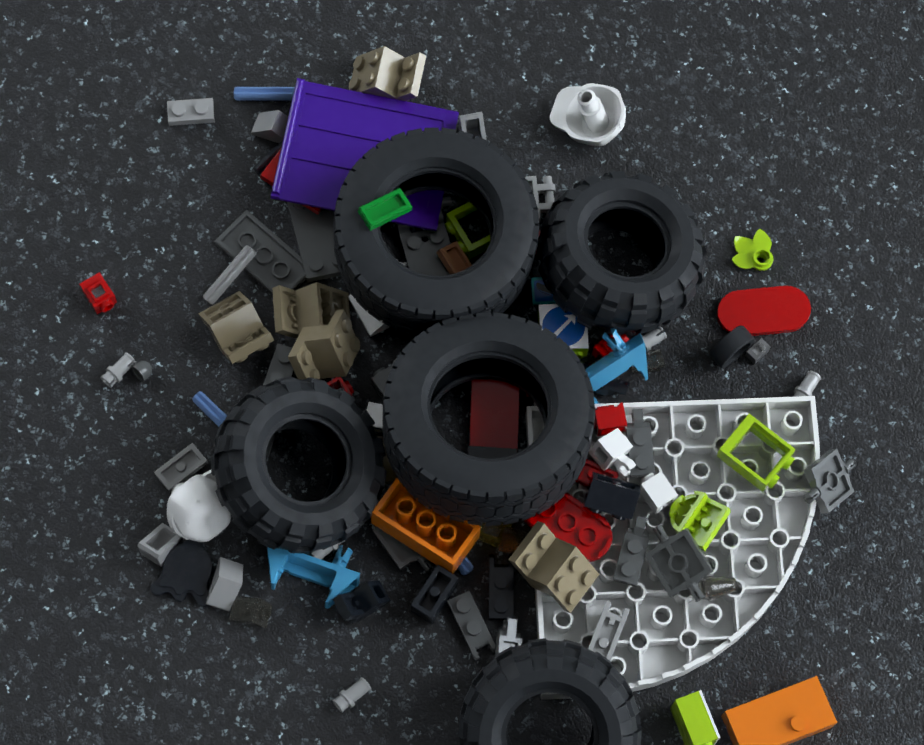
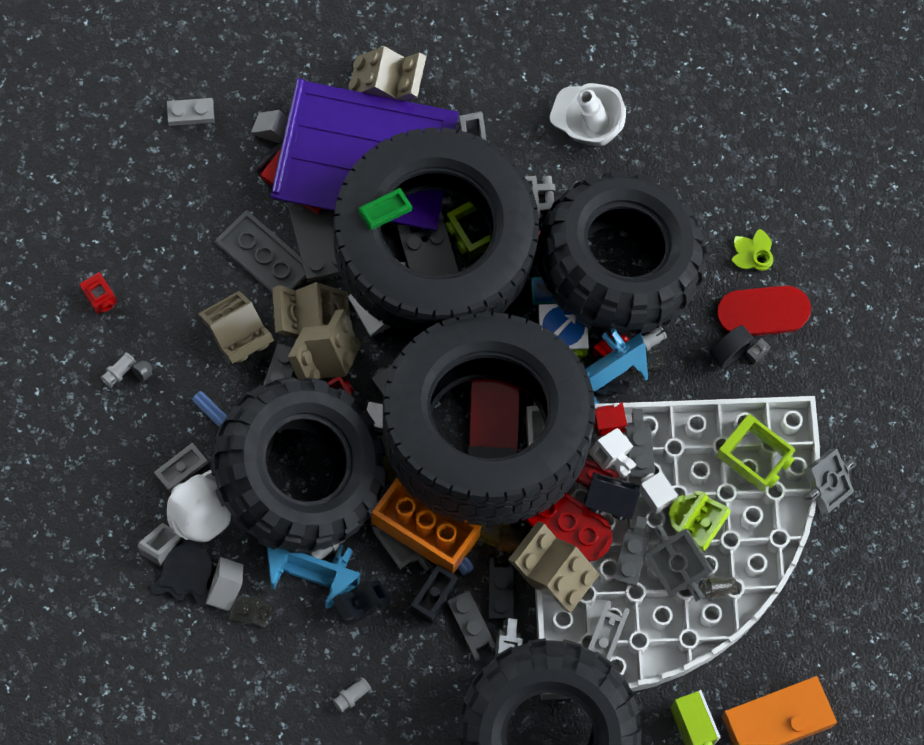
light grey axle [203,245,256,305] -> none
medium blue axle [234,87,295,100] -> none
nougat tile [436,241,472,274] -> none
light grey pin [793,370,821,397] -> none

